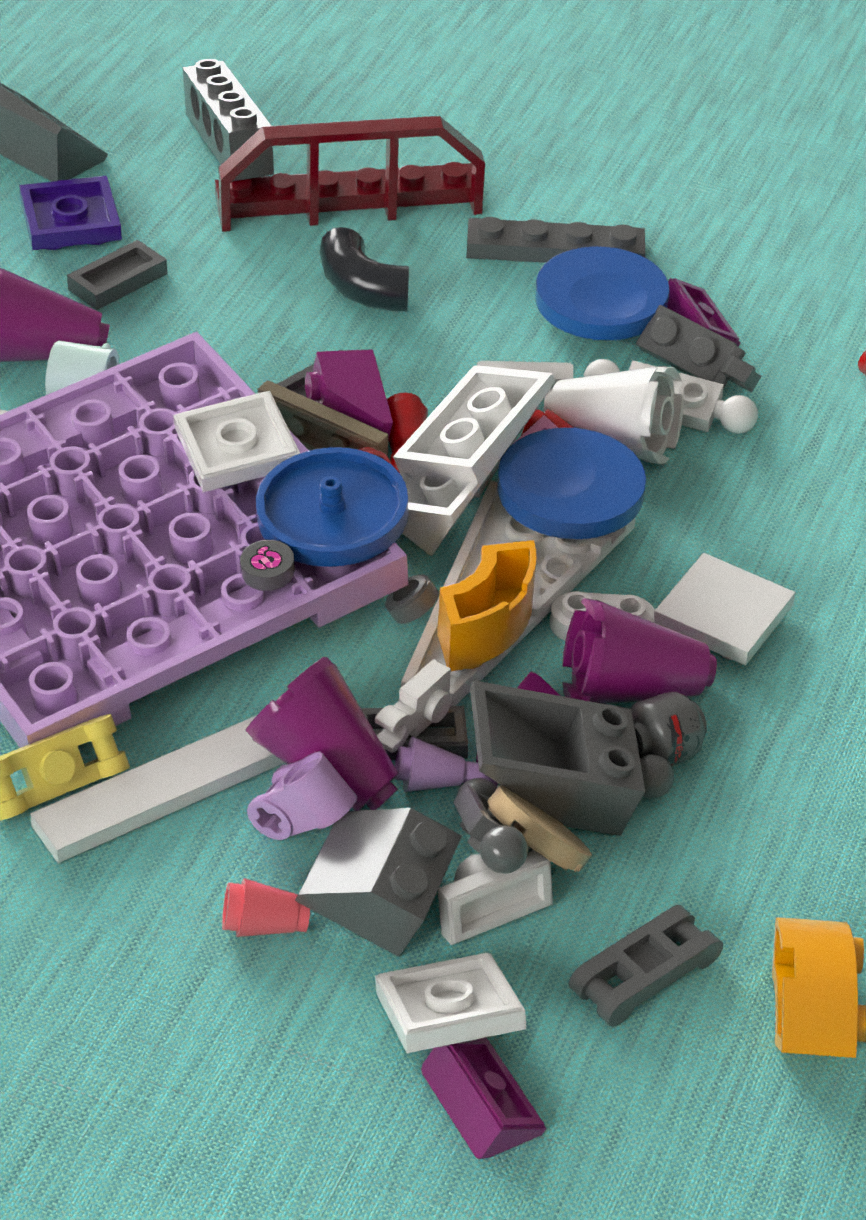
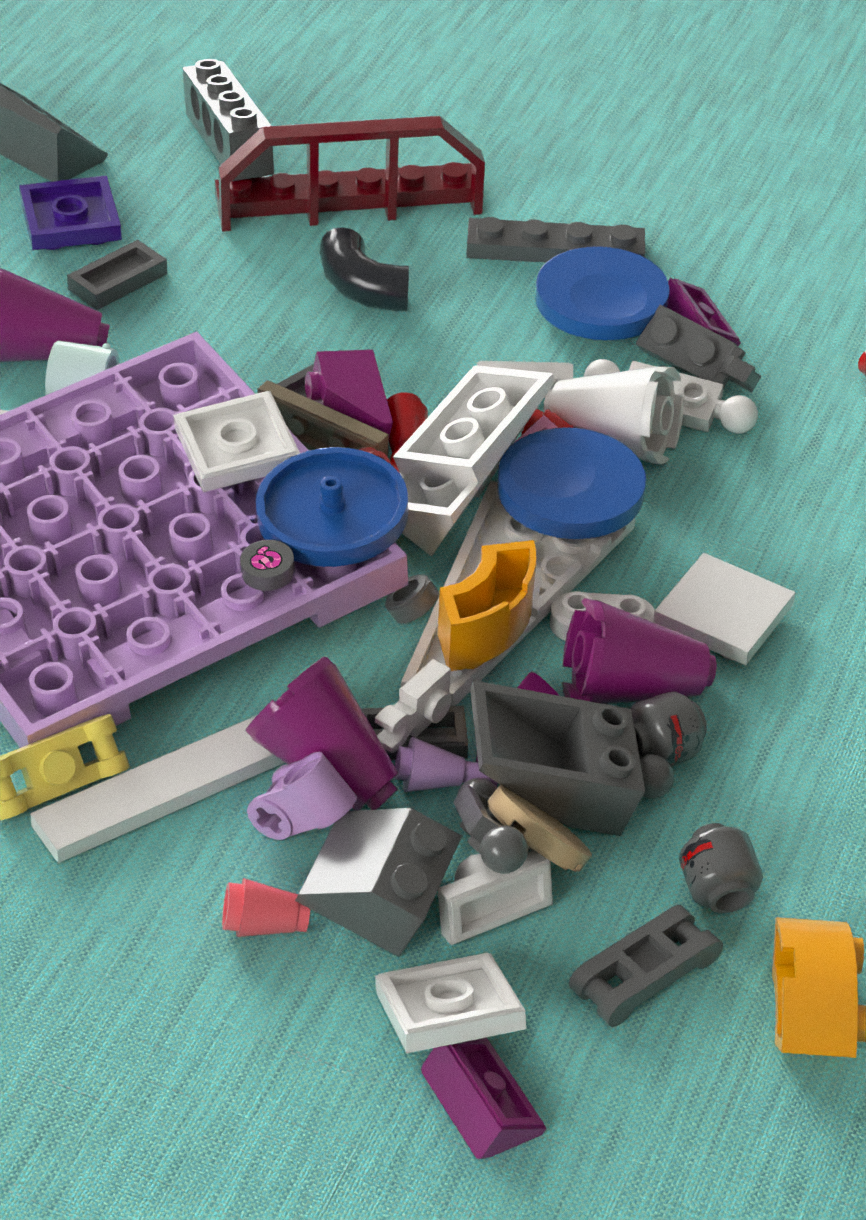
none -> dark grey head [679,823,763,913]

